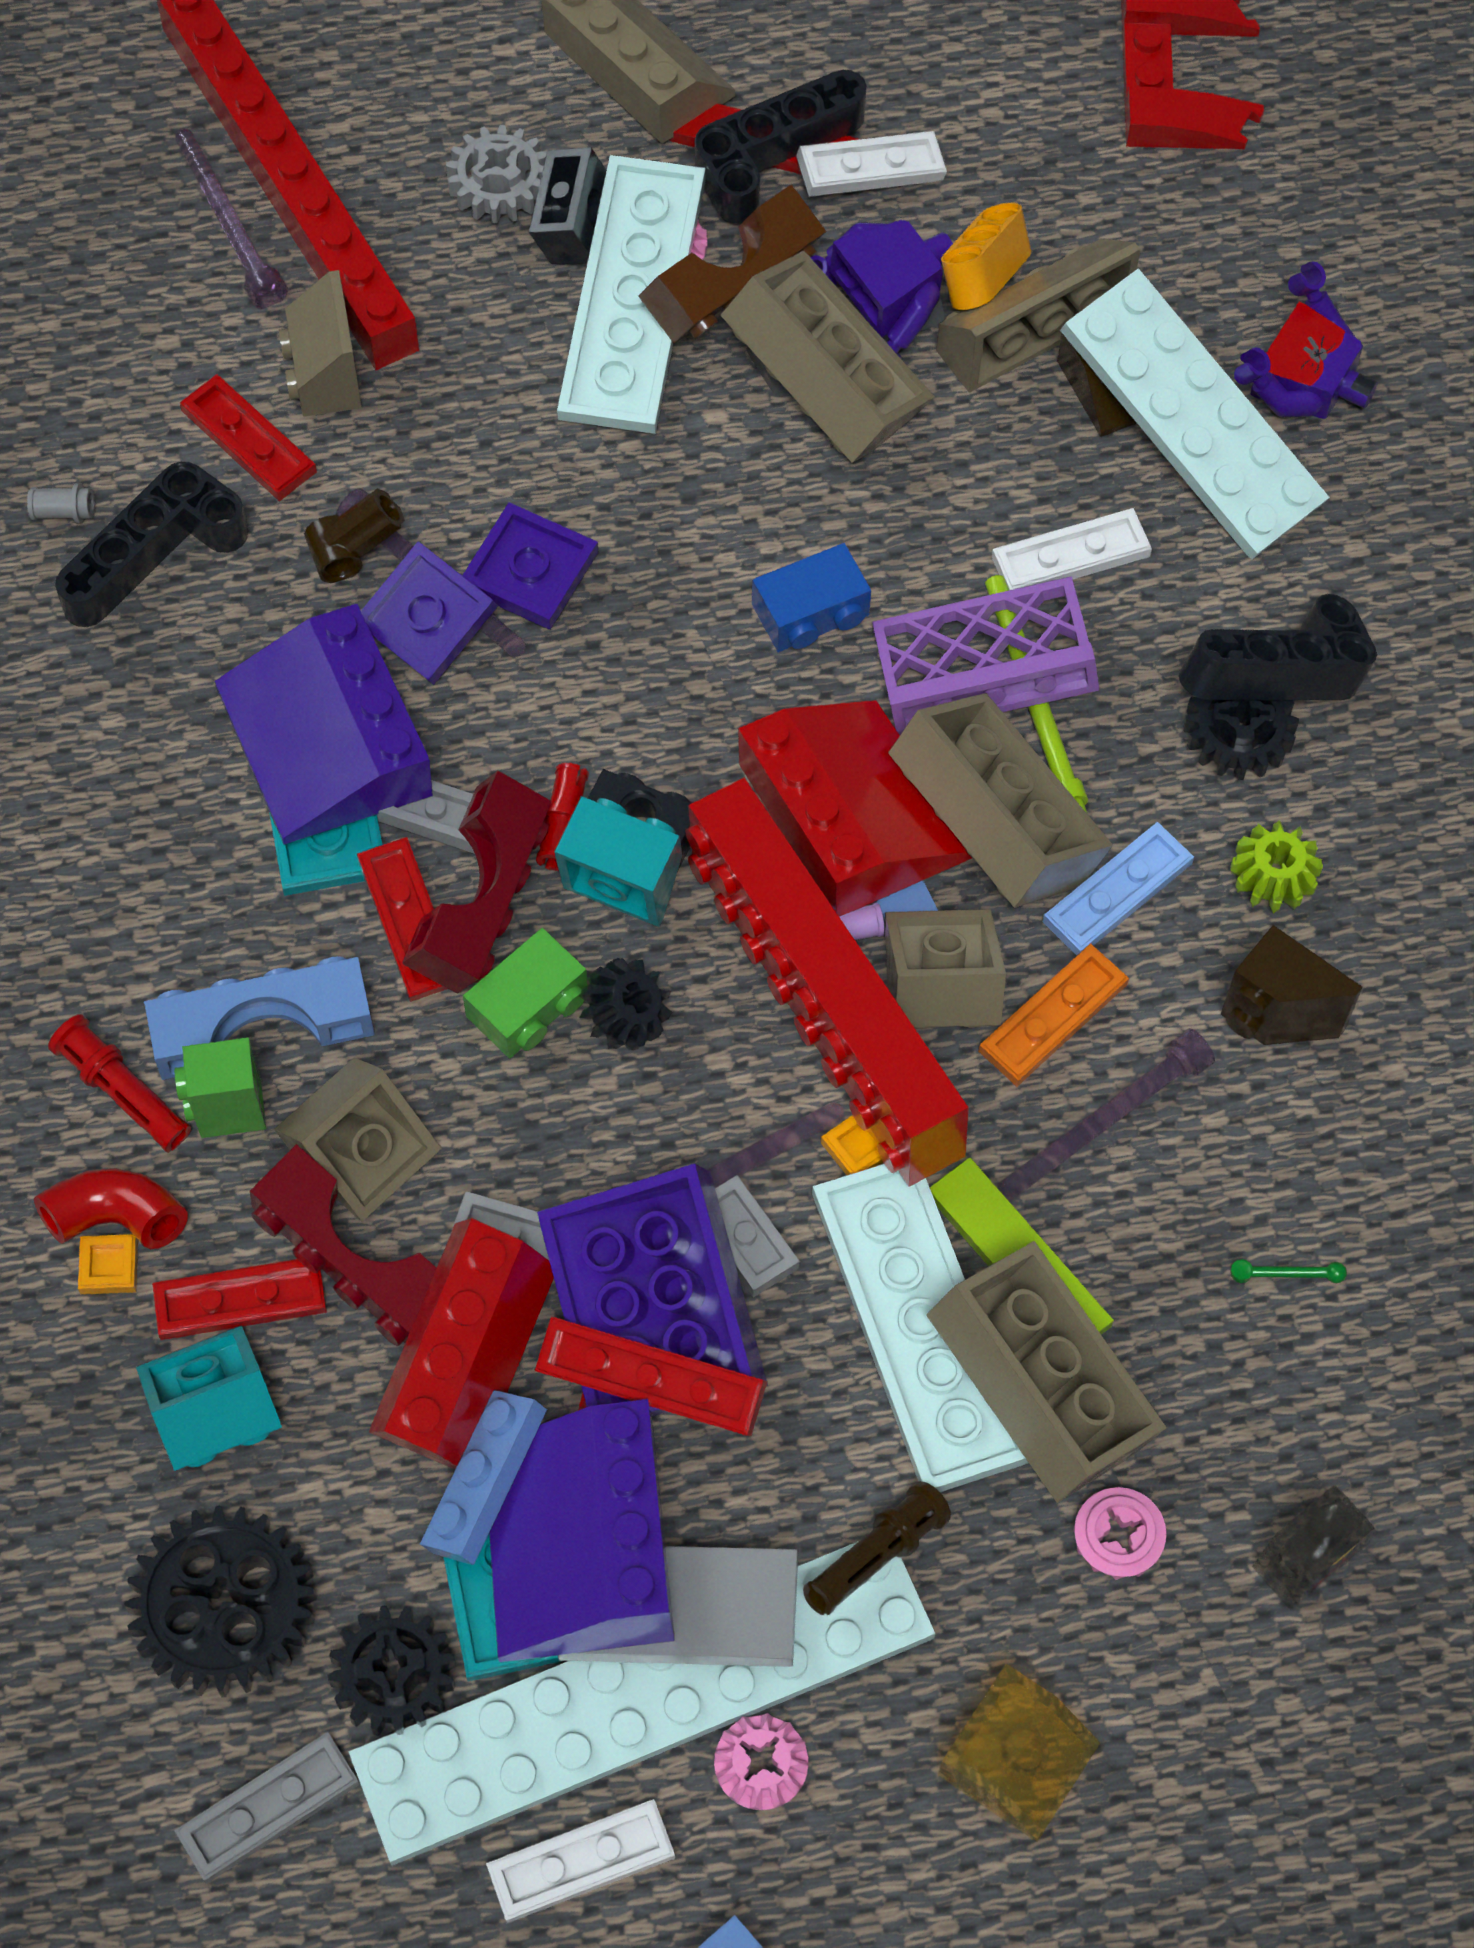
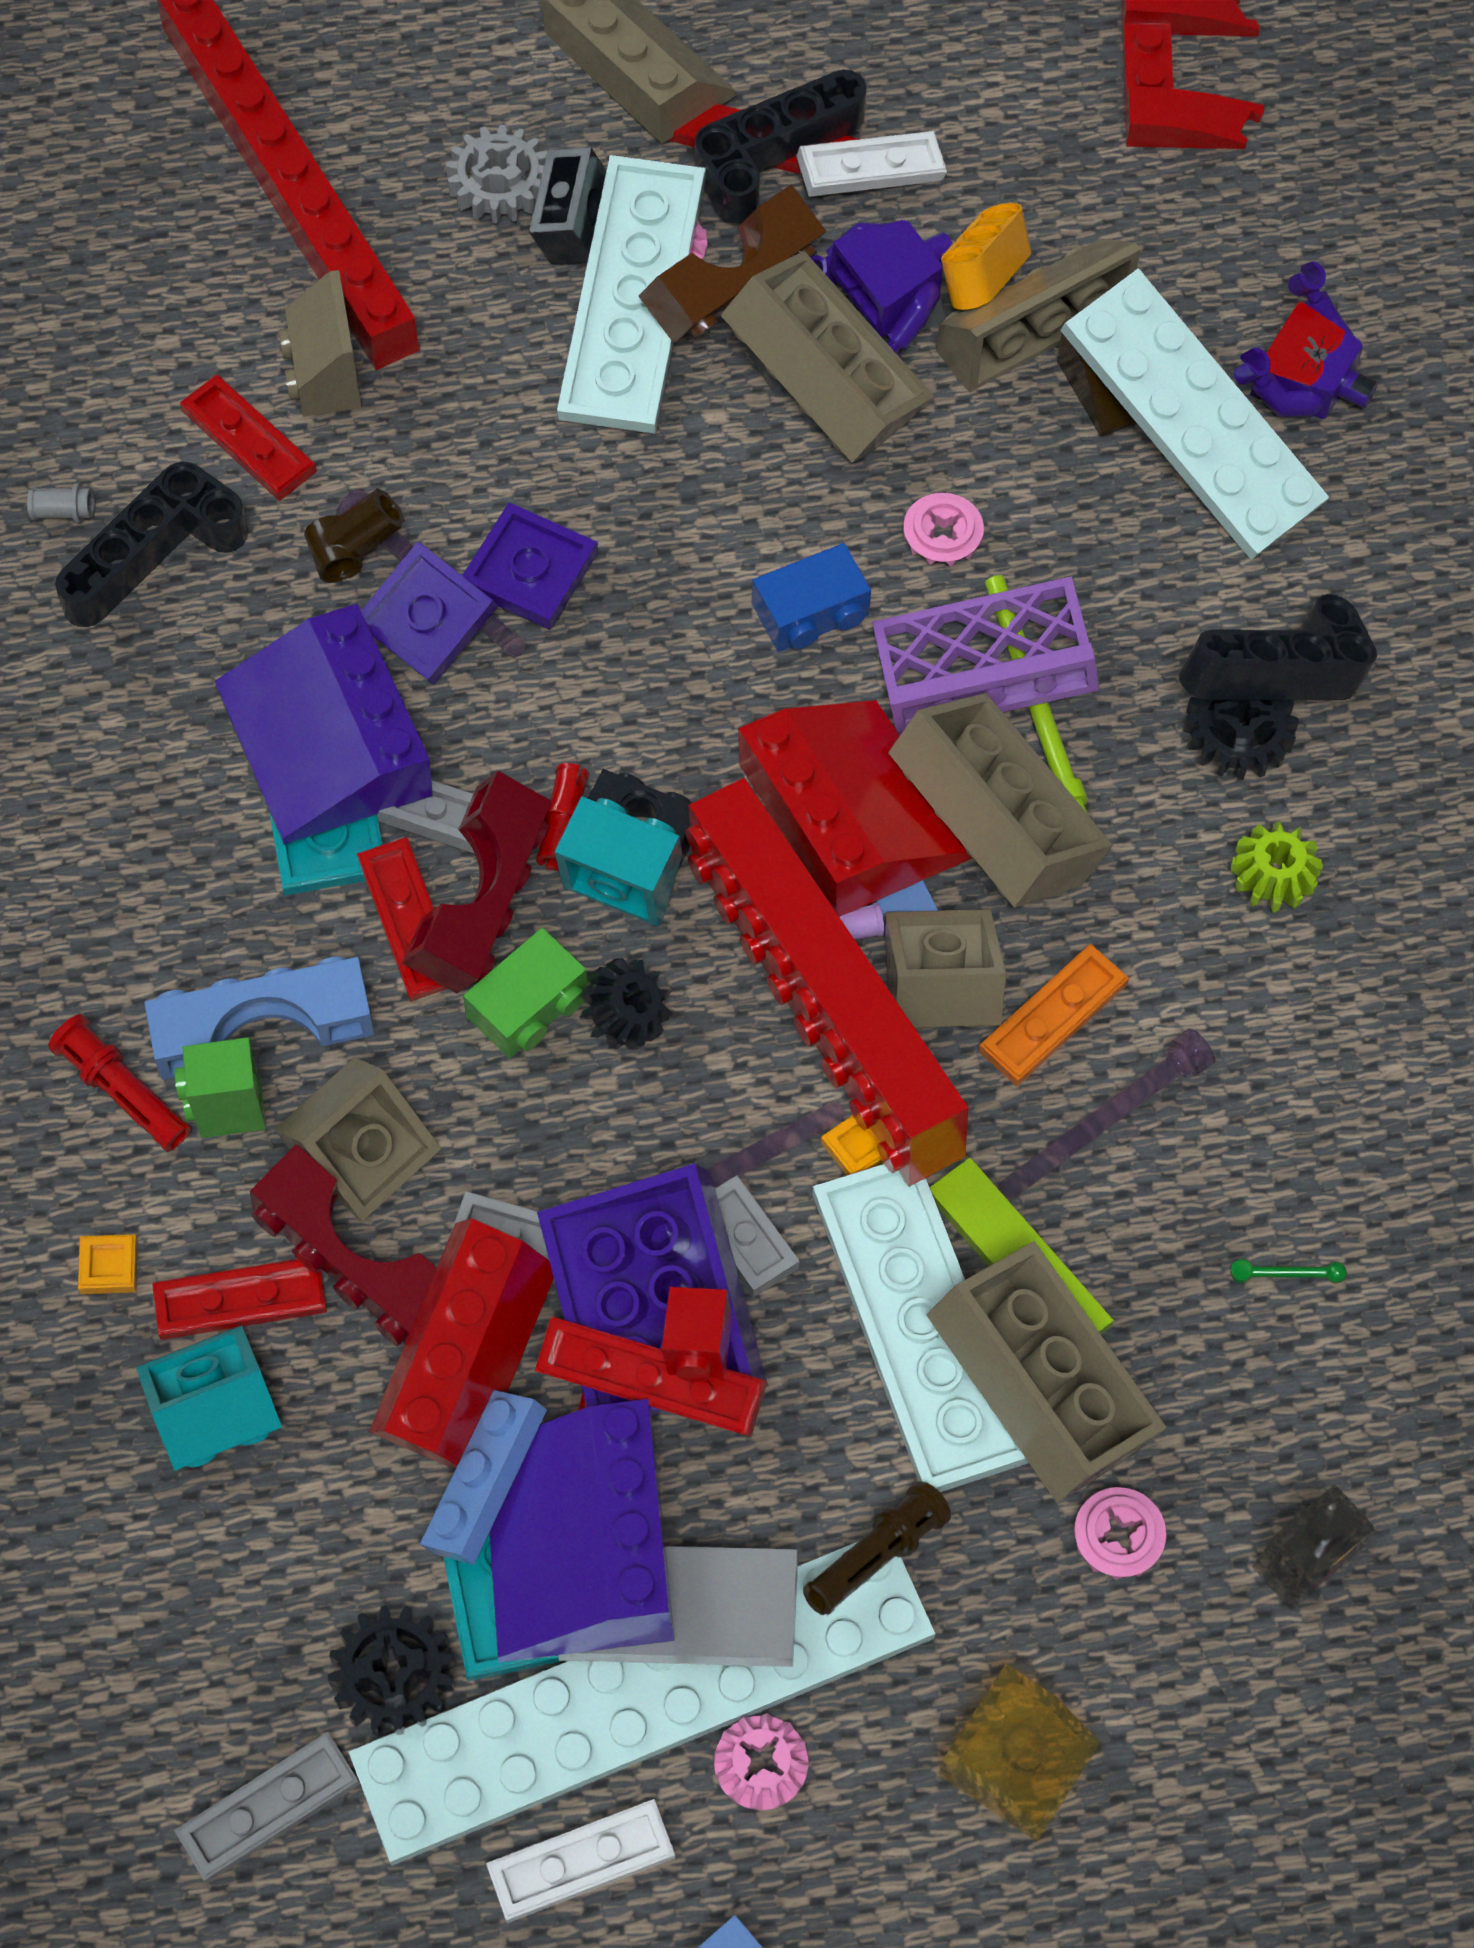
red cylinder [34,1168,188,1249] -> none
black gear [125,1506,317,1697] -> none
clear purple piece [175,128,288,309] -> none
white tile [992,508,1152,590] -> none
light blue tile [1042,822,1194,955] -> none
dark brown slope [1221,925,1363,1045] -> none
none -> red brick [662,1287,732,1382]
none -> bright pink gear [903,493,984,568]

